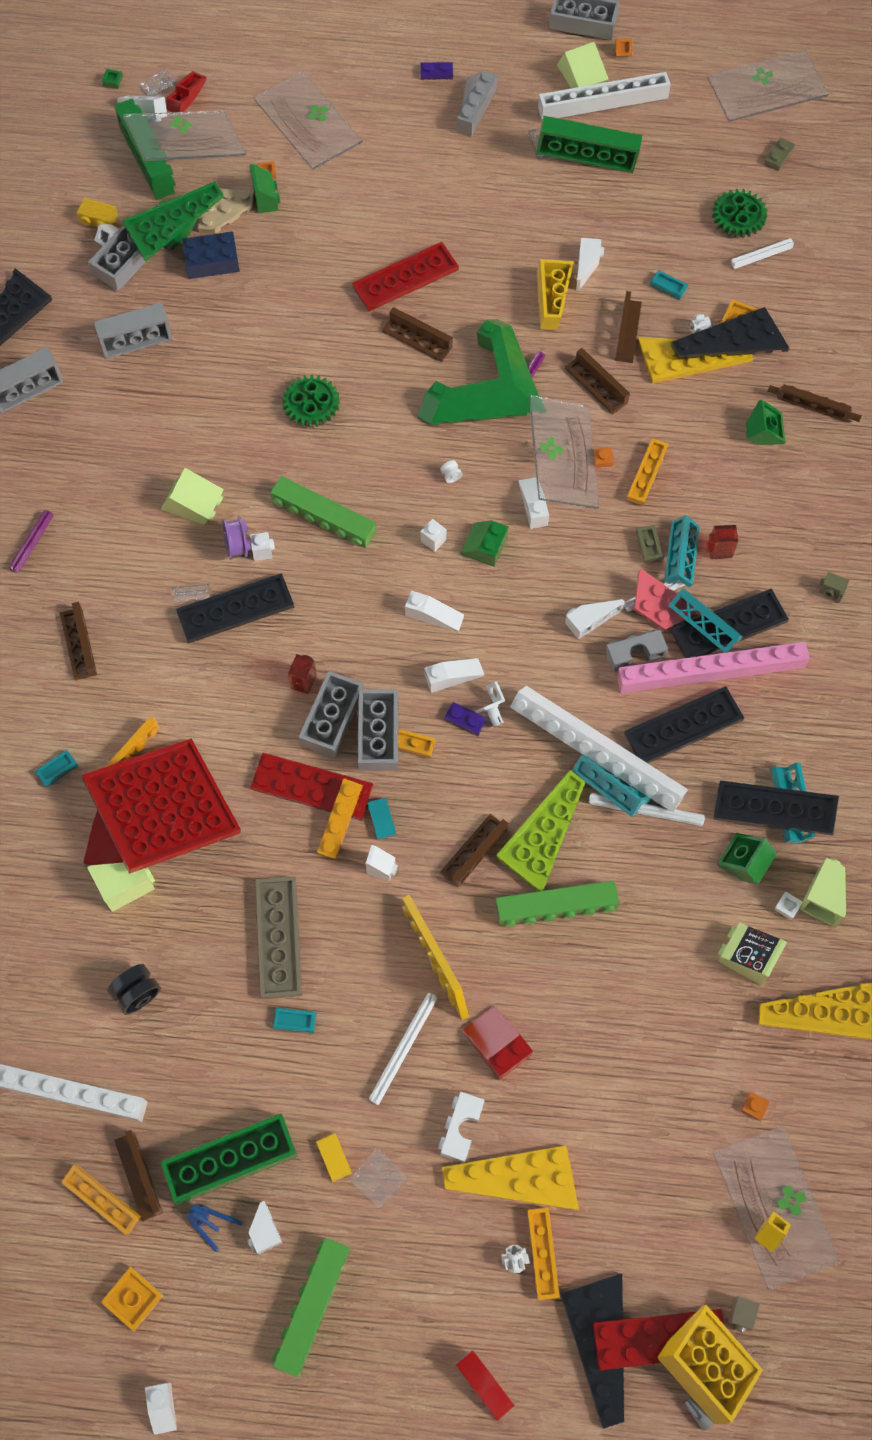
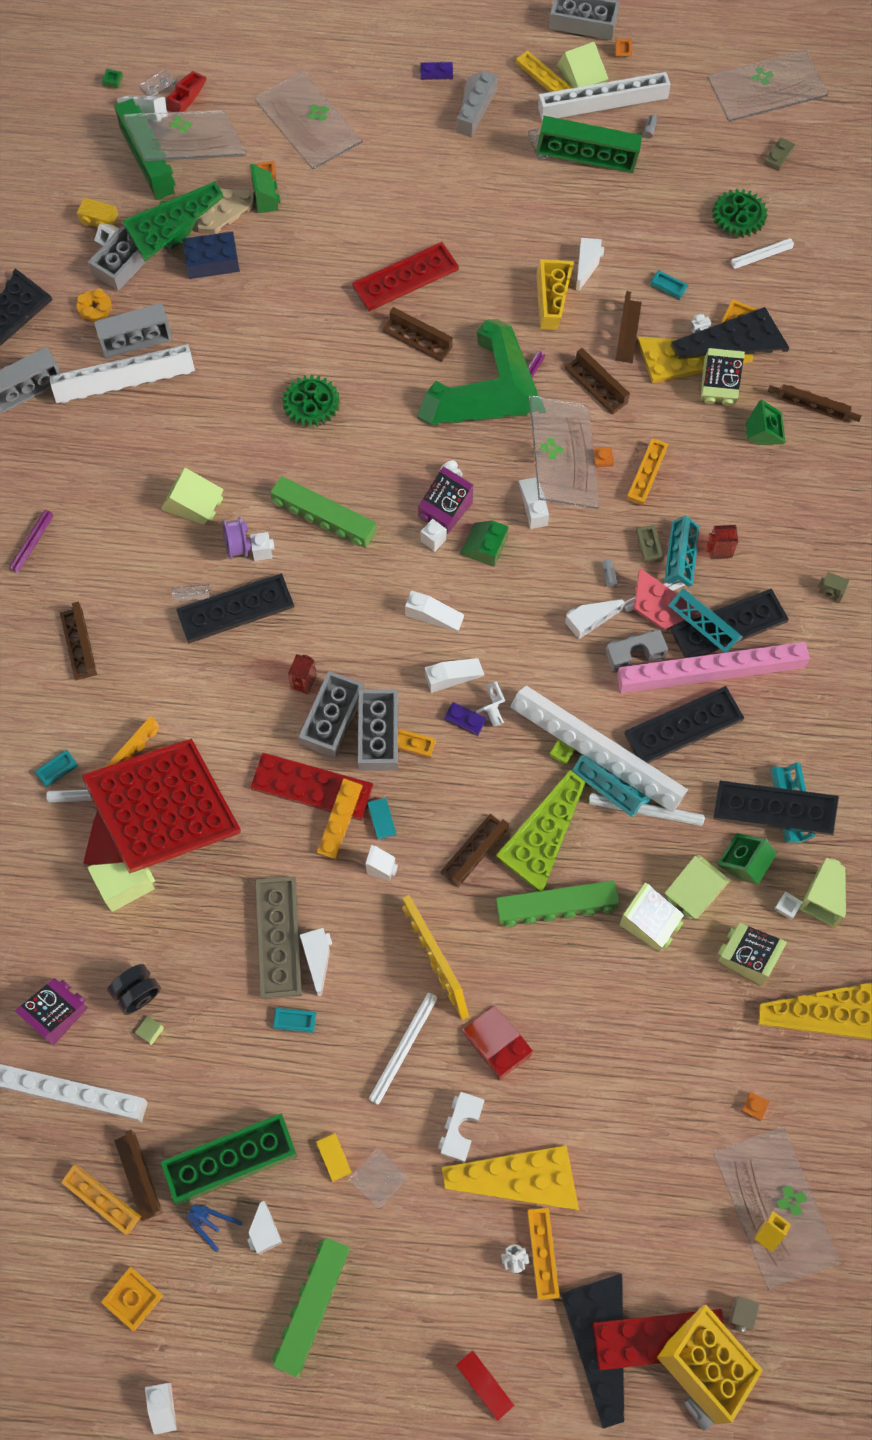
none -> slope [15,978,88,1046]
none -> white axle [46,790,93,803]
none -> white brick [49,344,195,403]
none -> light orange plate [77,289,112,323]
none -> yellowish green slope [135,1016,164,1045]
none -> white slope [300,928,332,996]
none -> slope [418,466,474,534]
none -> yellow plate [516,50,572,92]
none -> lime plate [549,739,575,765]
none -> light grey piece [602,559,618,587]
none -> slope [619,883,684,952]
none -> light grey piece [643,114,658,139]
none -> yellowish green slope [665,855,730,919]
none -> slope [700,348,744,406]

